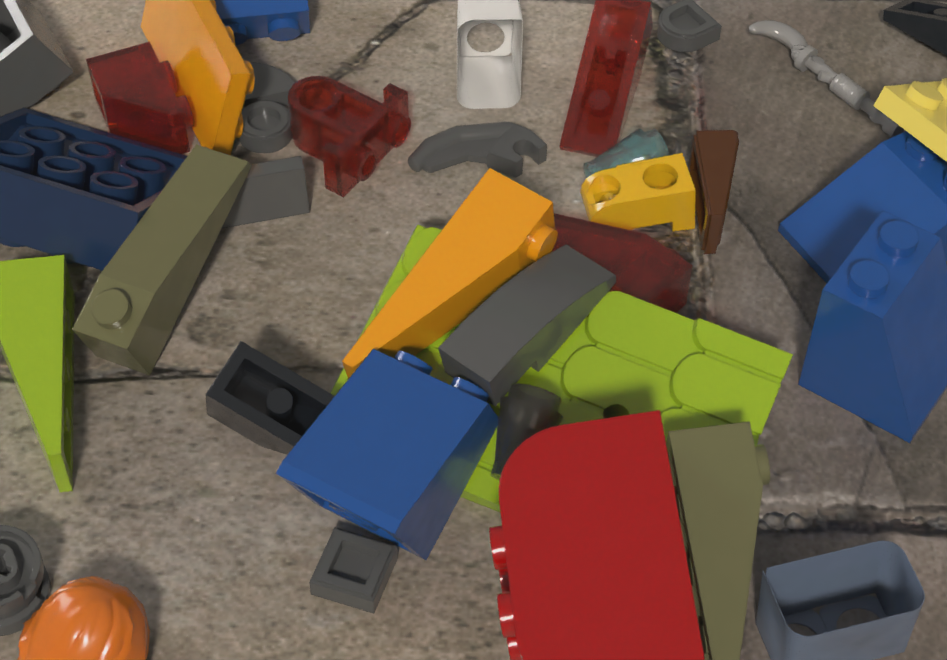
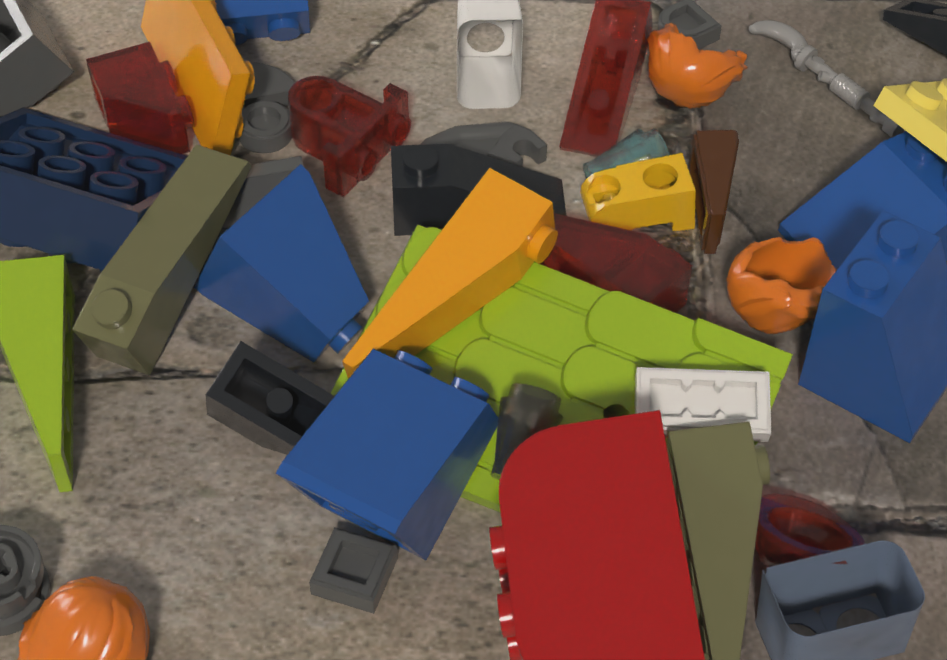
dark grey slope [438,245,617,407] -> none
none -> blue slope [194,164,369,363]
none -> black slope [391,144,567,236]
none -> white plate [635,367,771,442]
none -> orange hair [646,23,748,109]
none -> orange hair [726,237,837,334]
none -> clear red piece [755,493,865,578]

